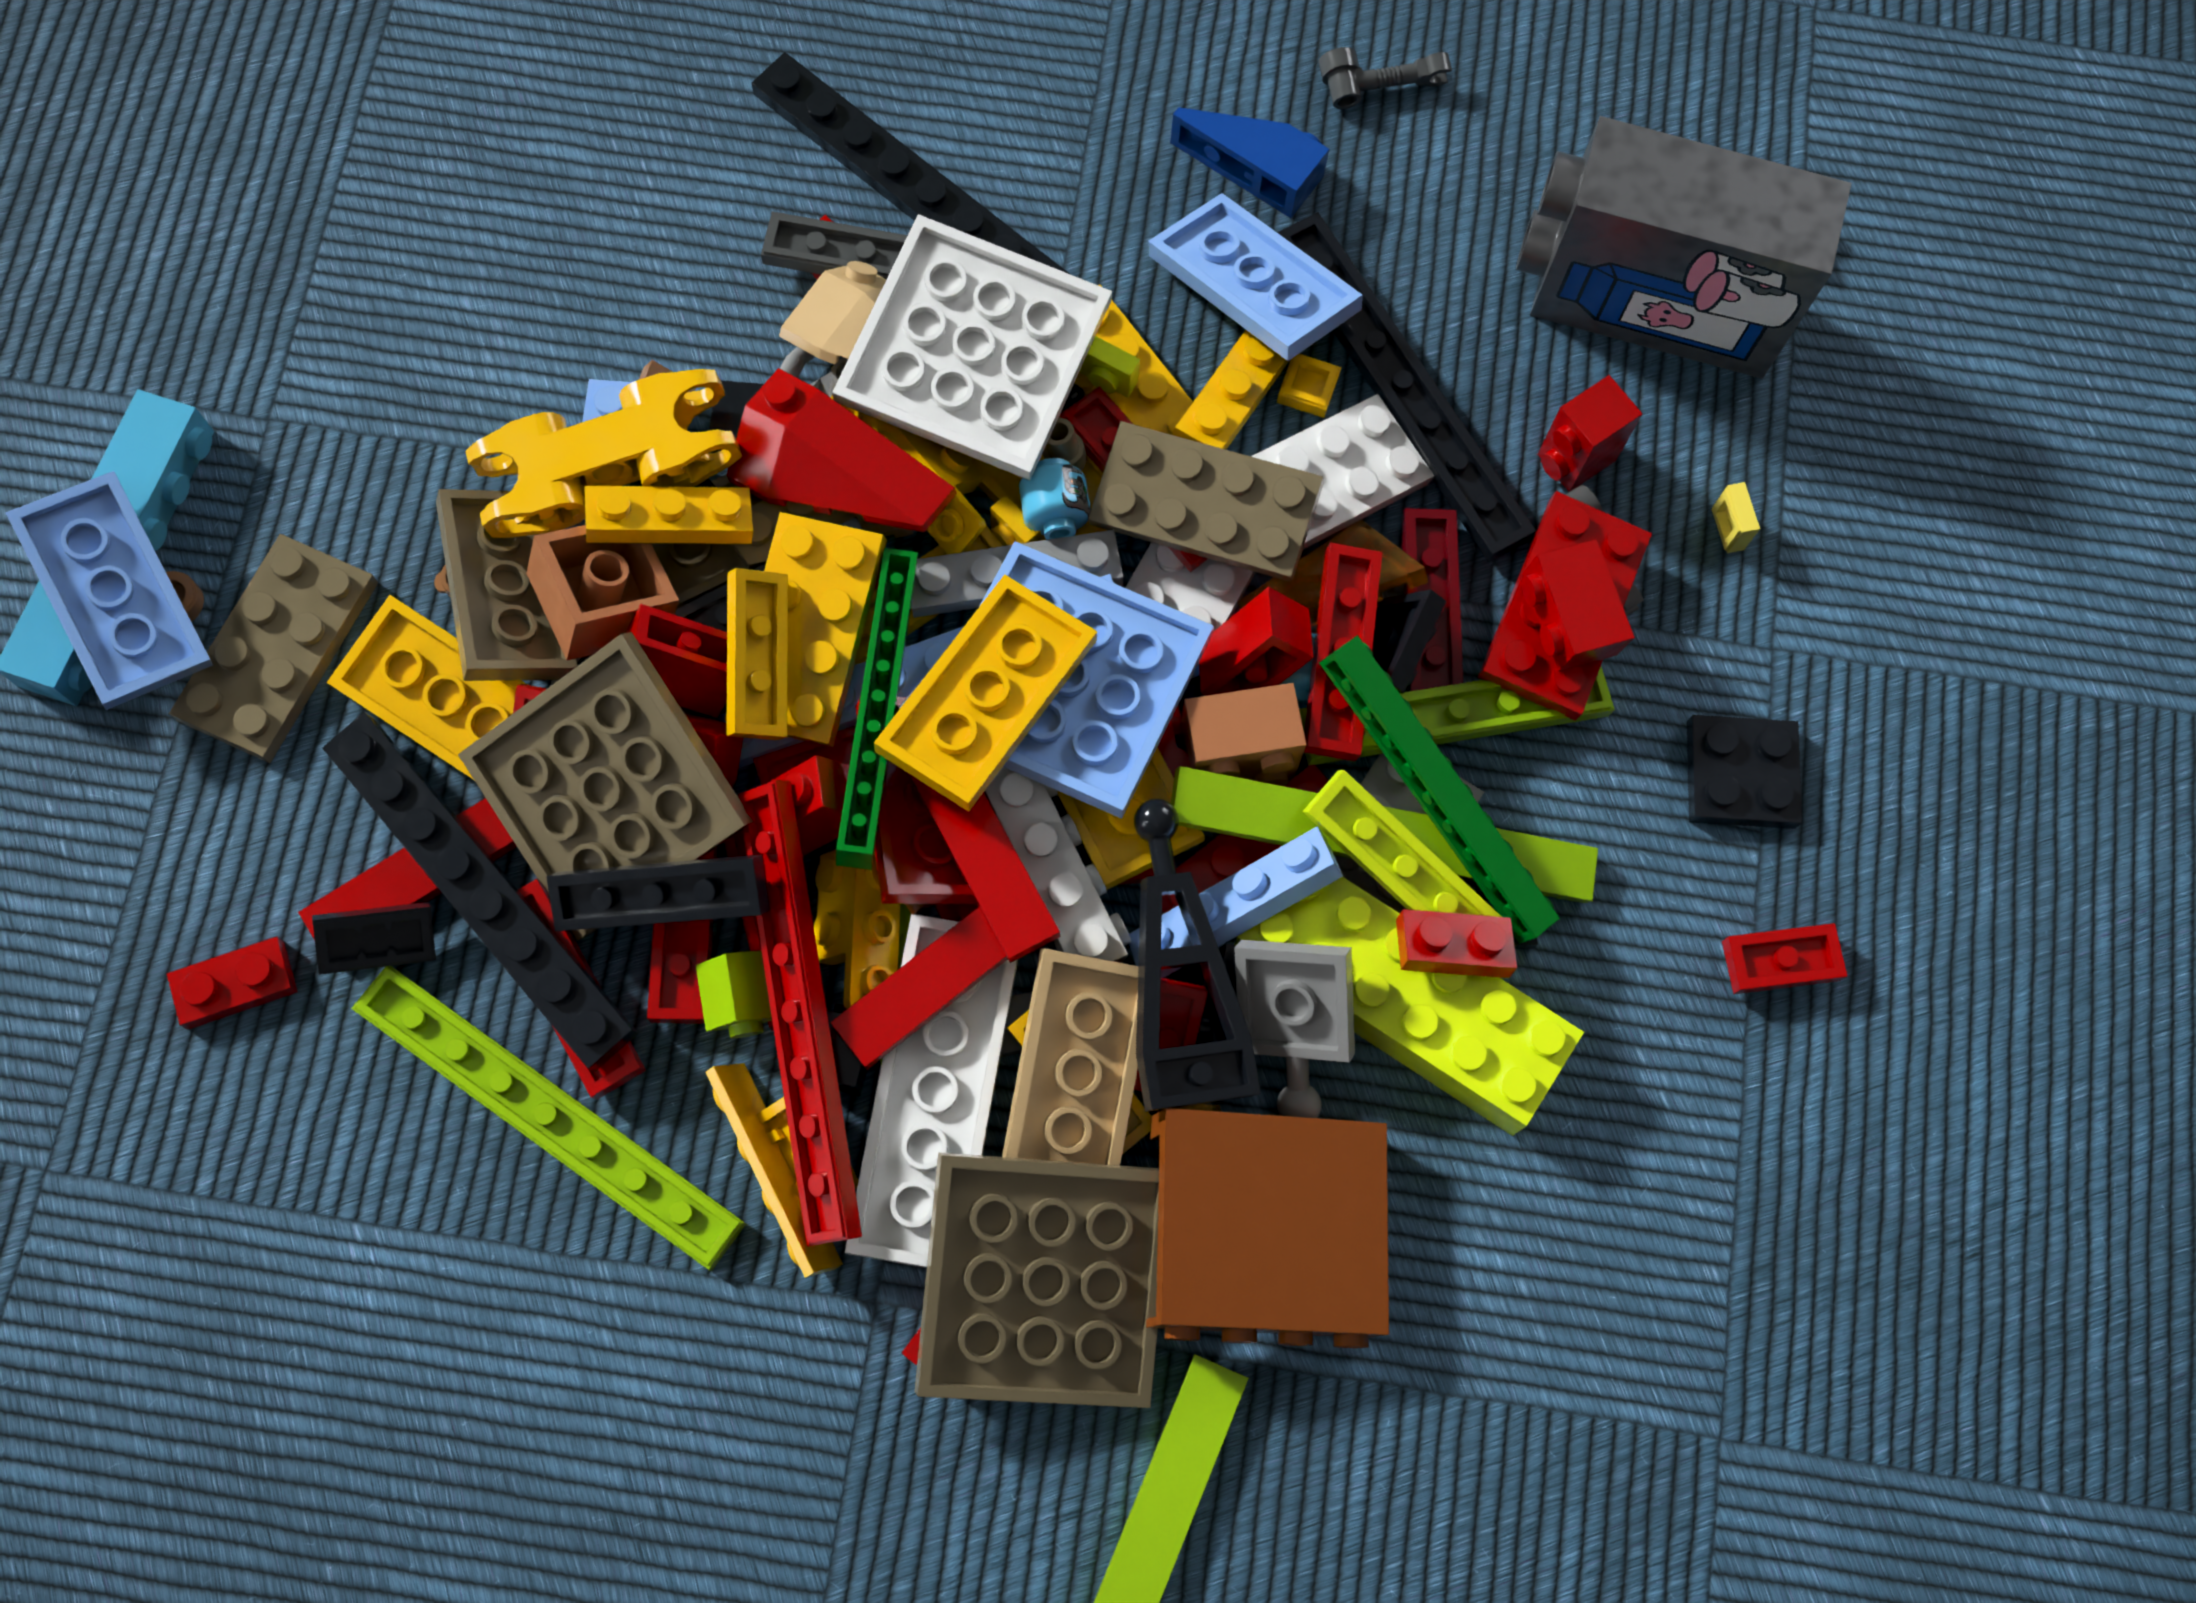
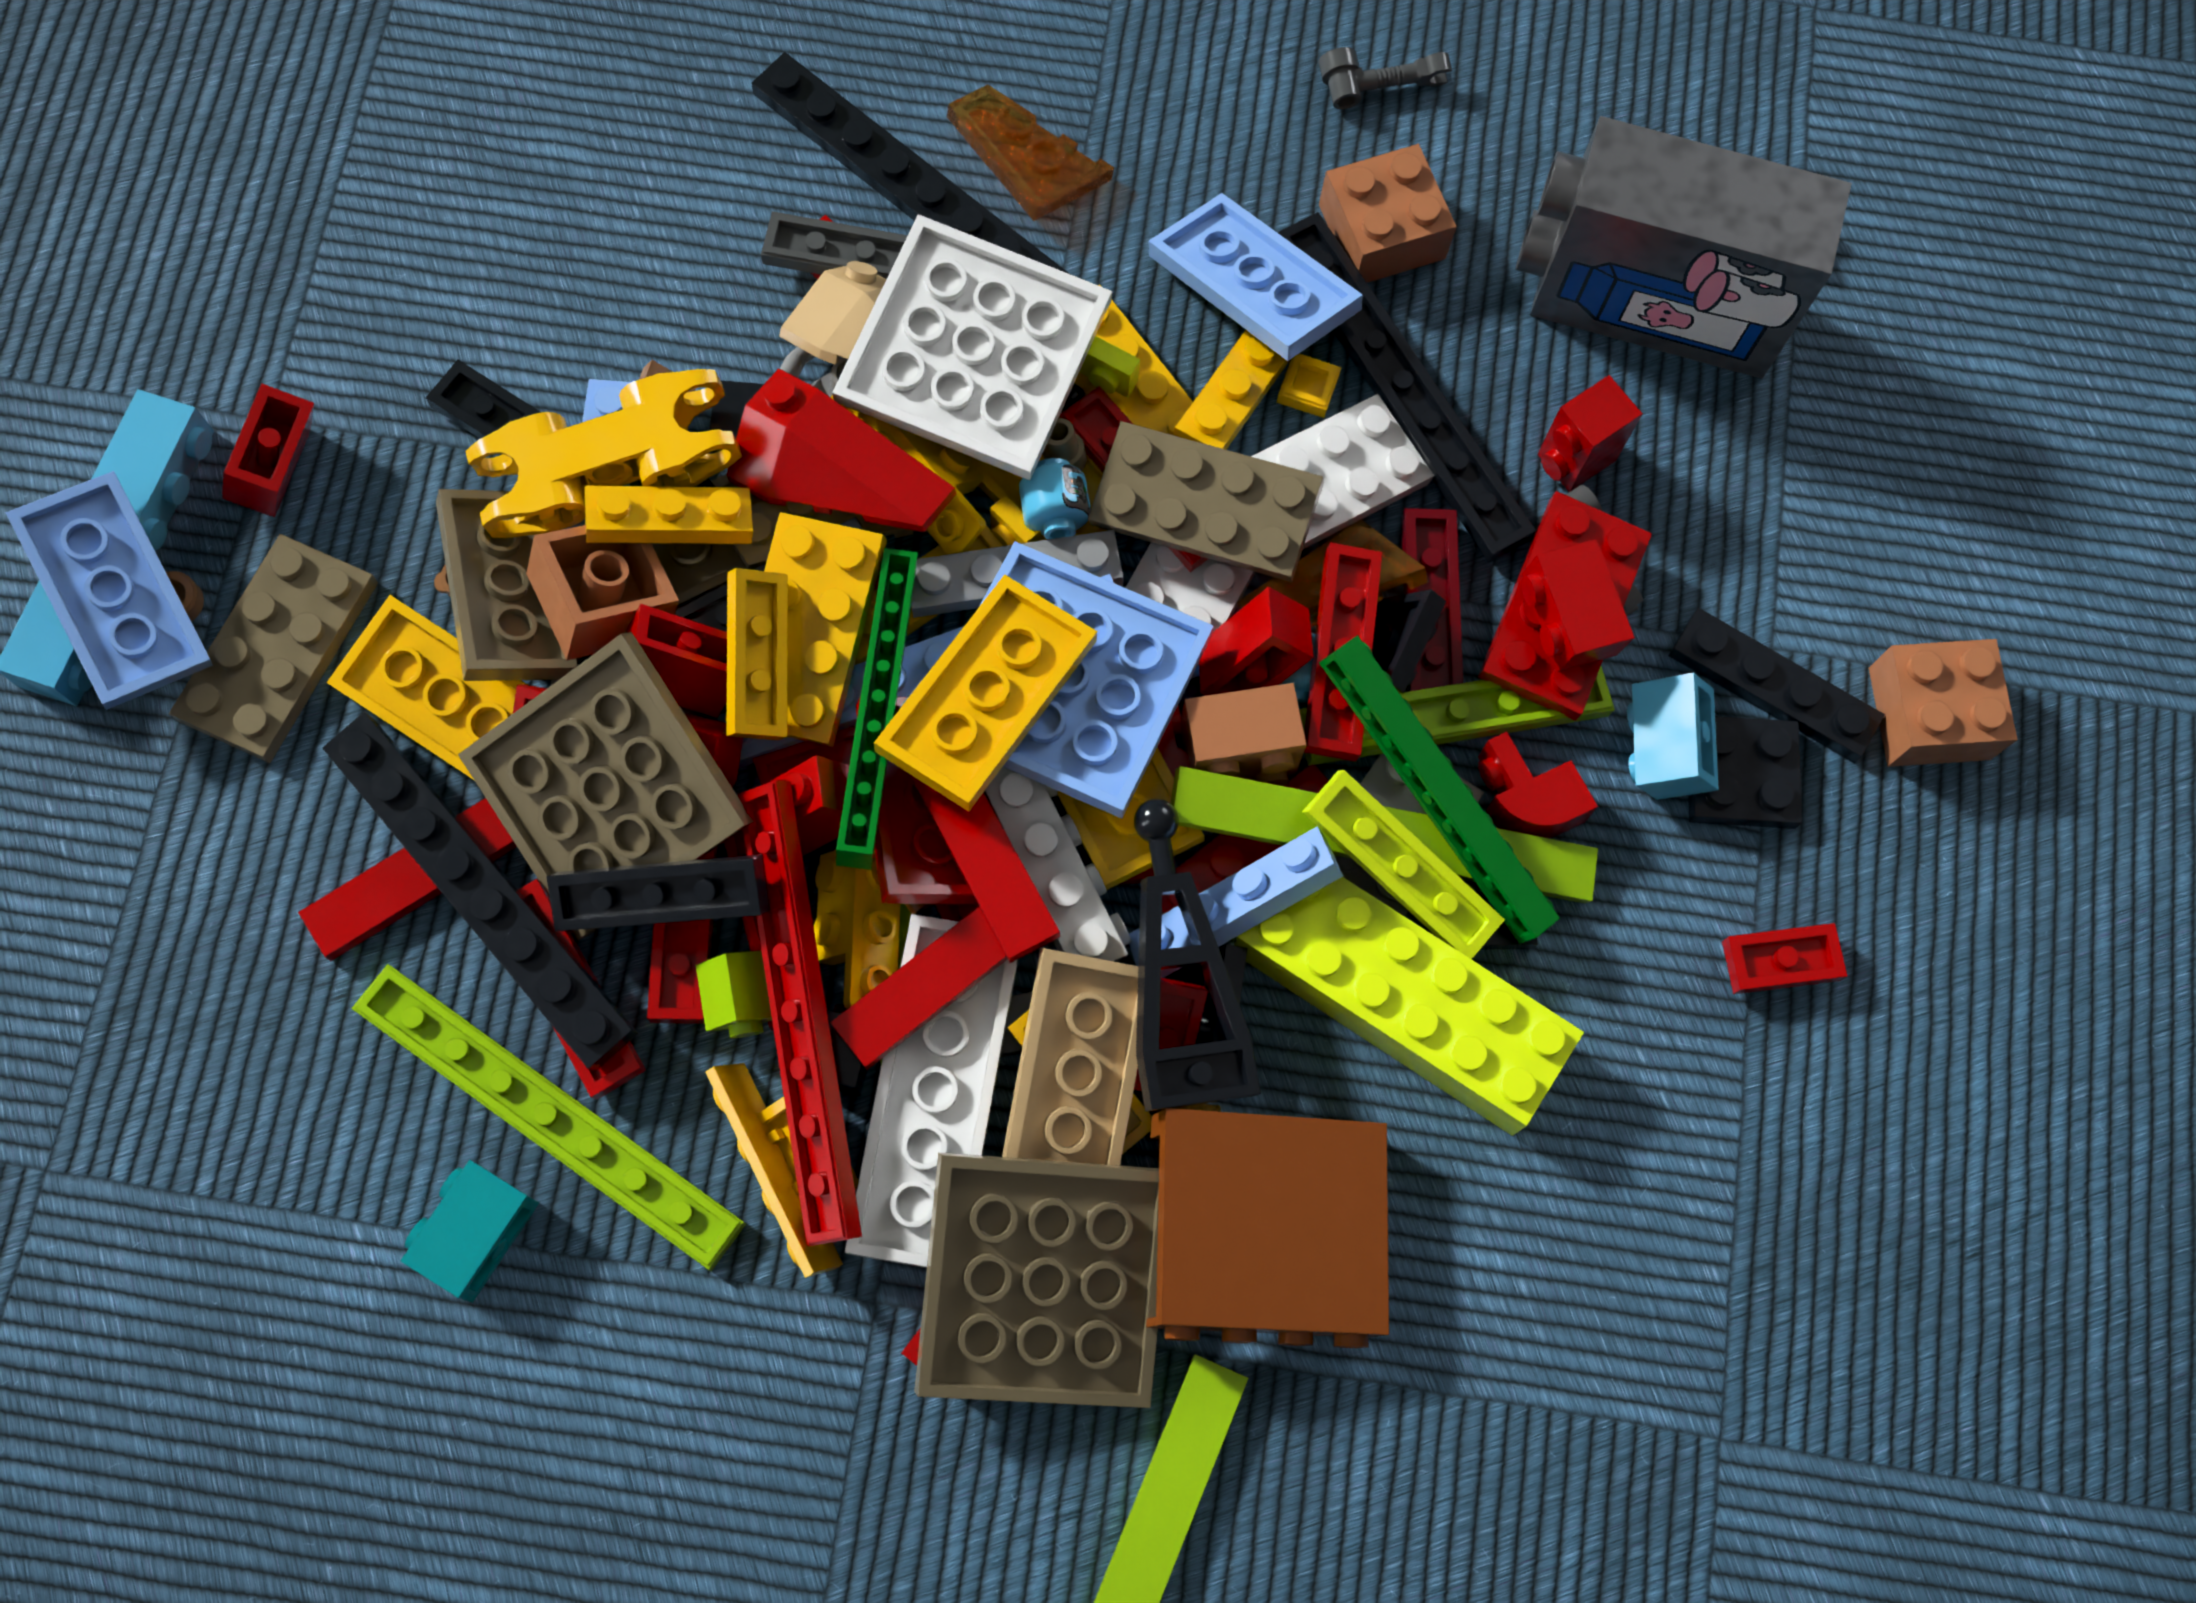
red plate [166,936,298,1030] -> none
black plate [312,902,436,975] -> none
blue slope [1170,107,1329,218] -> none
light grey plate [1234,940,1355,1118] -> none
red plate [1396,909,1517,978] -> none
light yellow tile [1711,482,1760,553] -> none
none -> red brick [222,383,314,517]
none -> teal brick [400,1159,540,1303]
none -> black plate [426,360,541,439]
none -> clear orange wing [947,85,1114,221]
none -> nougat brick [1319,144,1457,283]
none -> red brick [1478,731,1598,839]
none -> medium azure brick [1627,672,1719,800]
none -> black plate [1668,607,1885,763]
none -> nougat brick [1869,639,2018,767]

